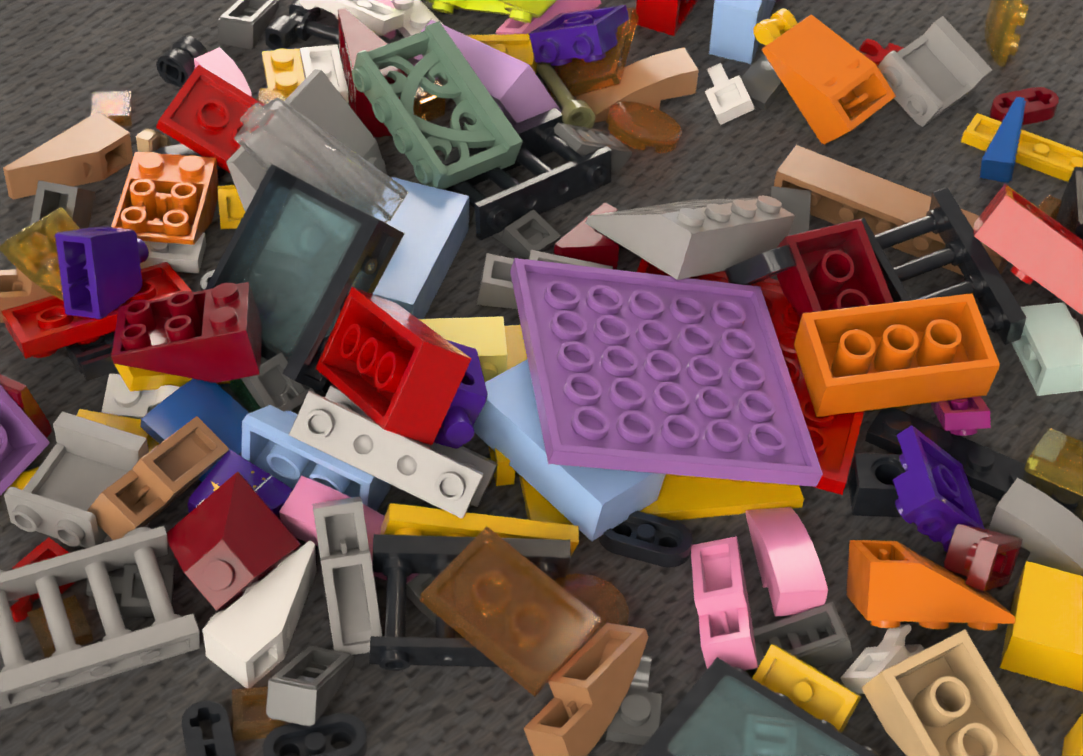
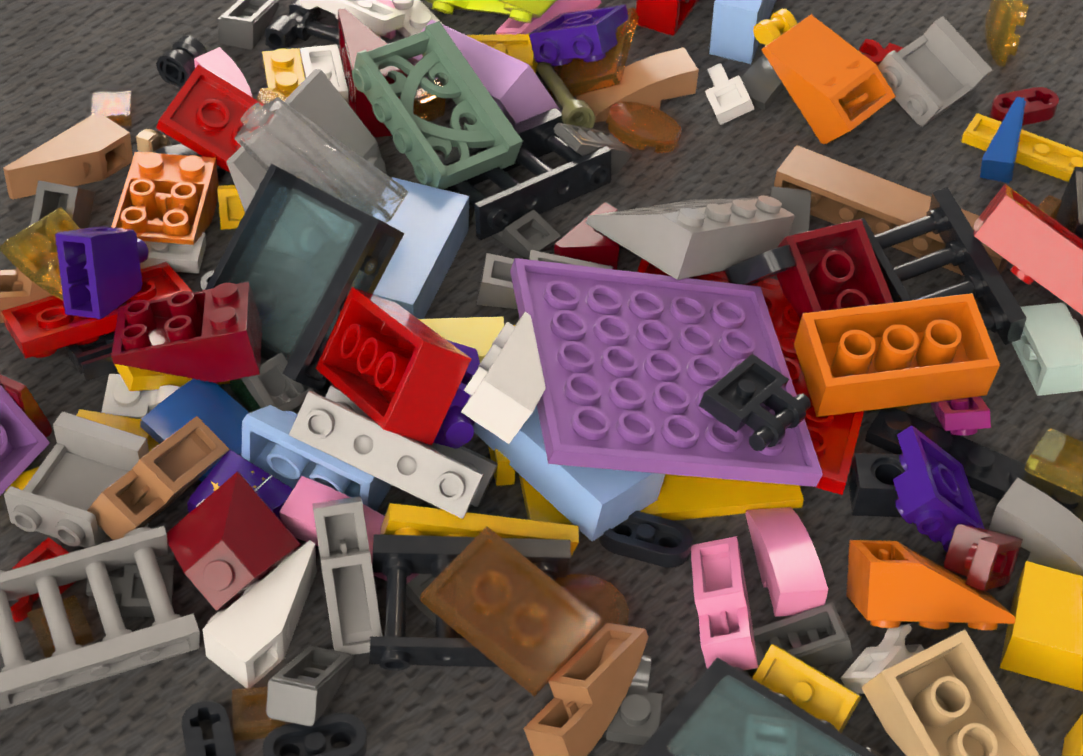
none -> white slope [461,312,546,444]
none -> black plate [699,354,811,451]

